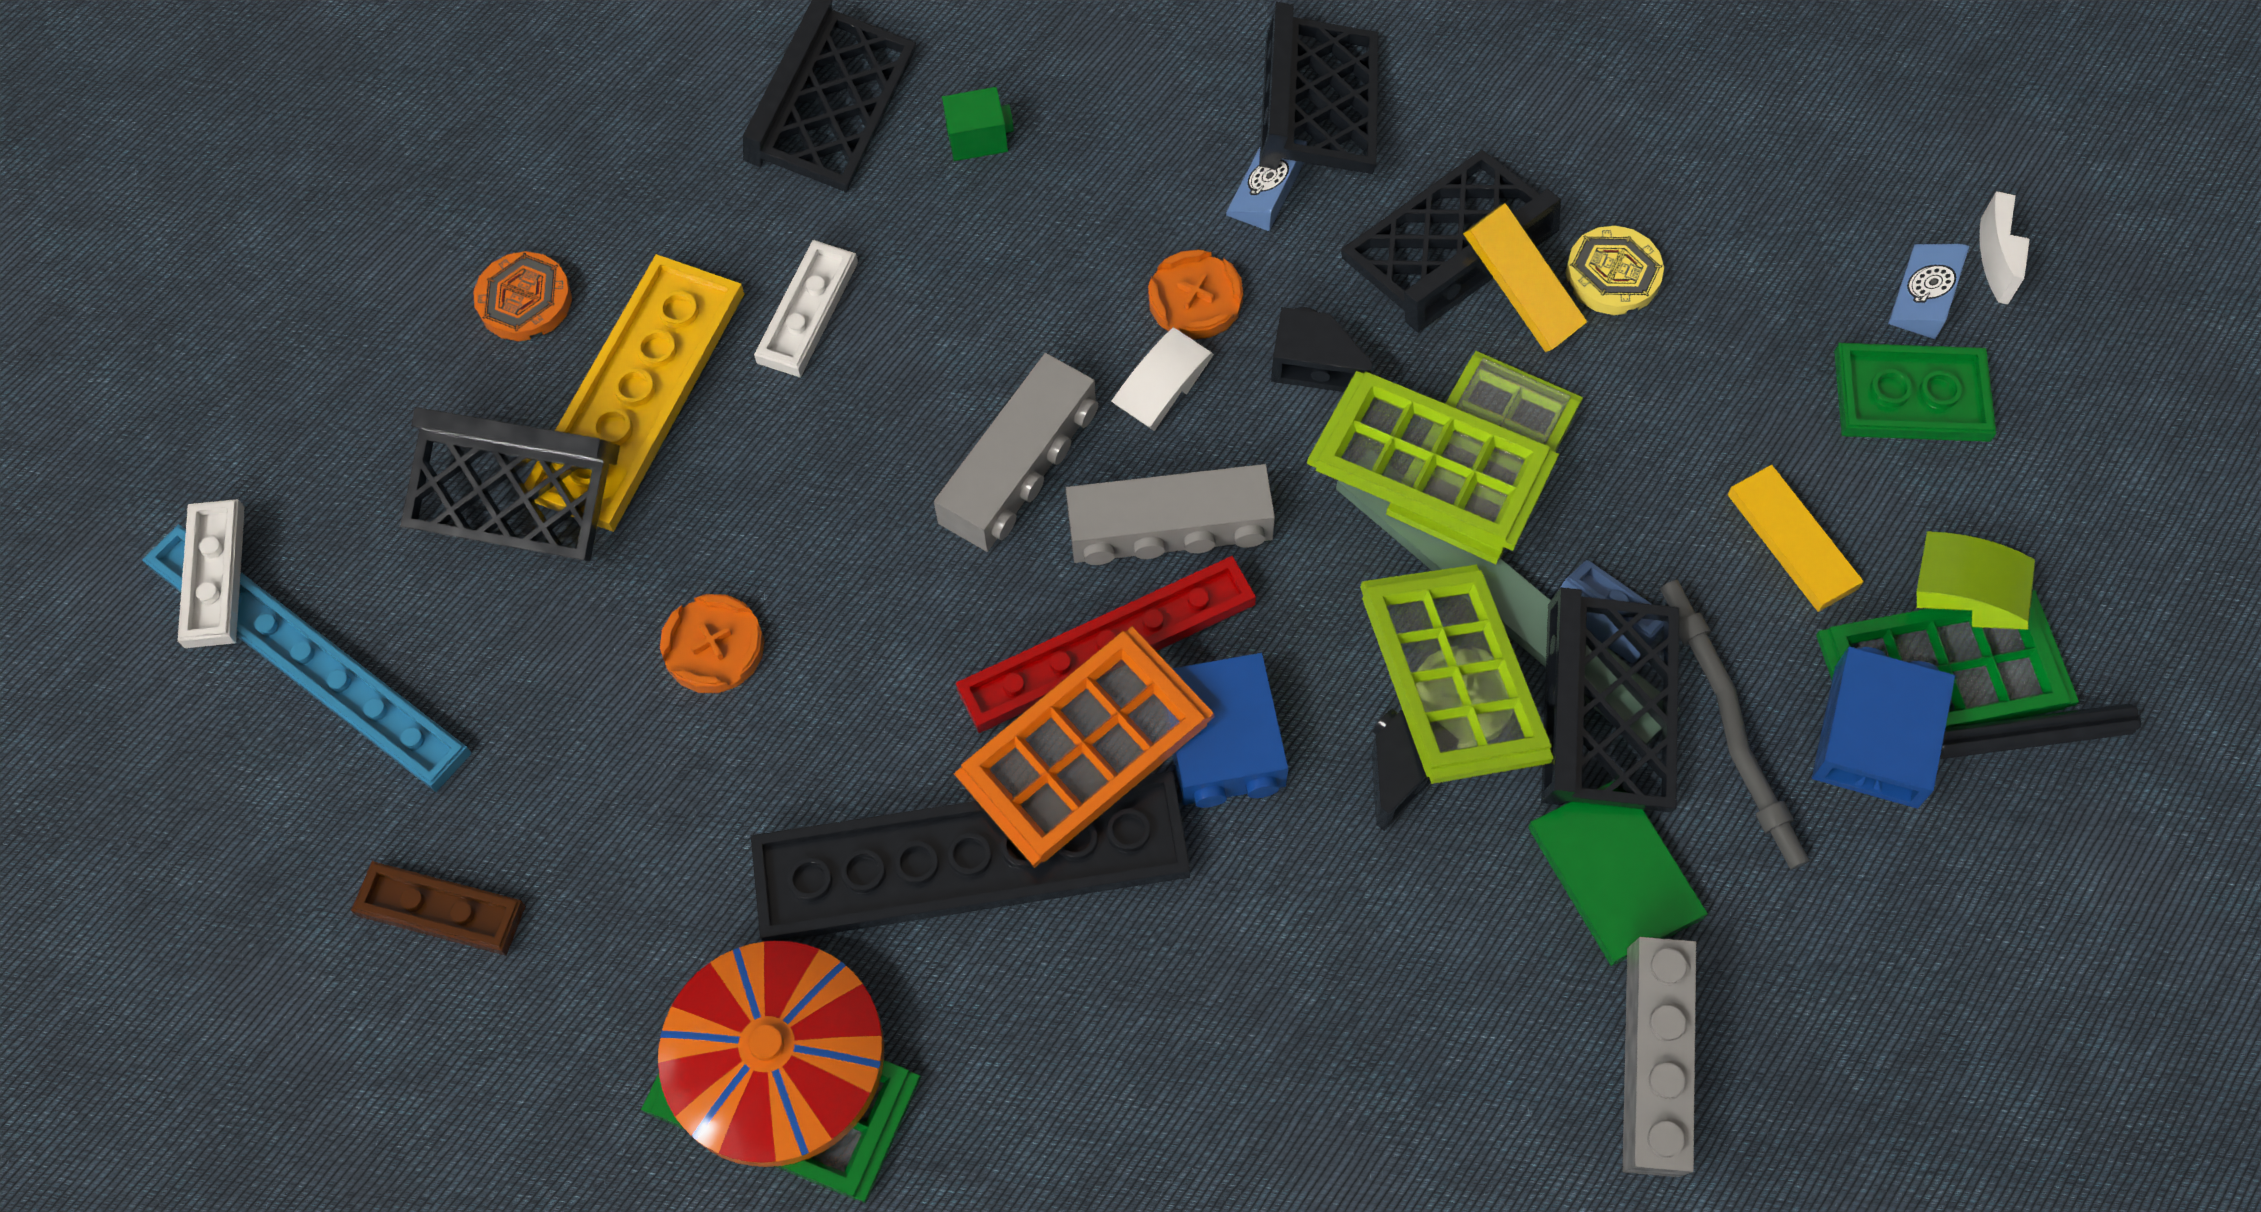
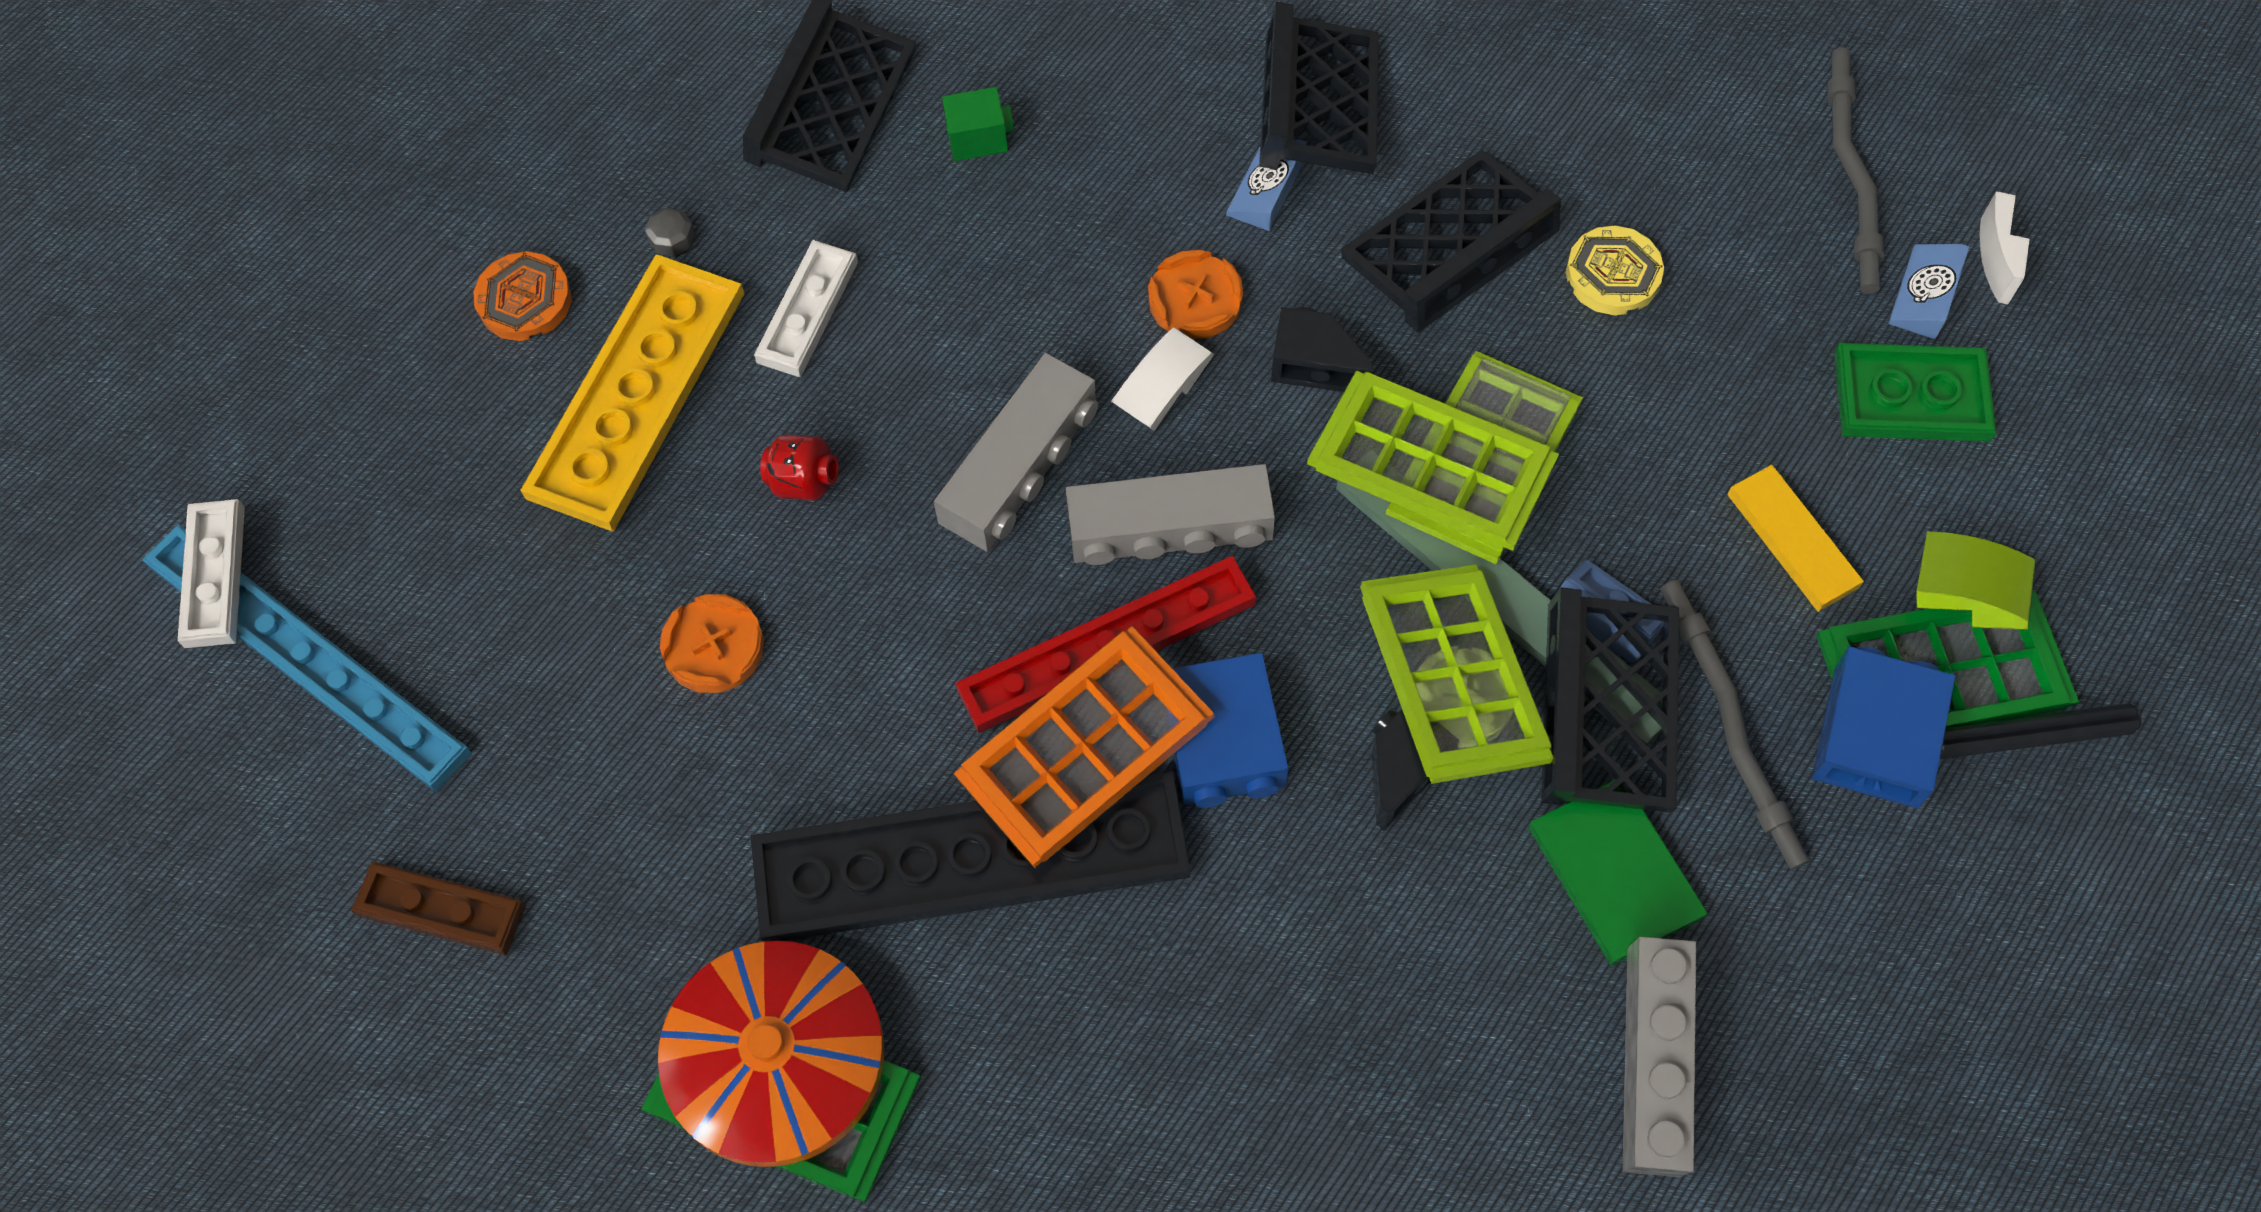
black fence [400,407,620,561] -> none
yellow tile [1463,203,1587,352] -> none
none -> dark grey tile [645,208,695,257]
none -> red head [760,434,839,501]
none -> dark grey bar [1827,47,1884,294]

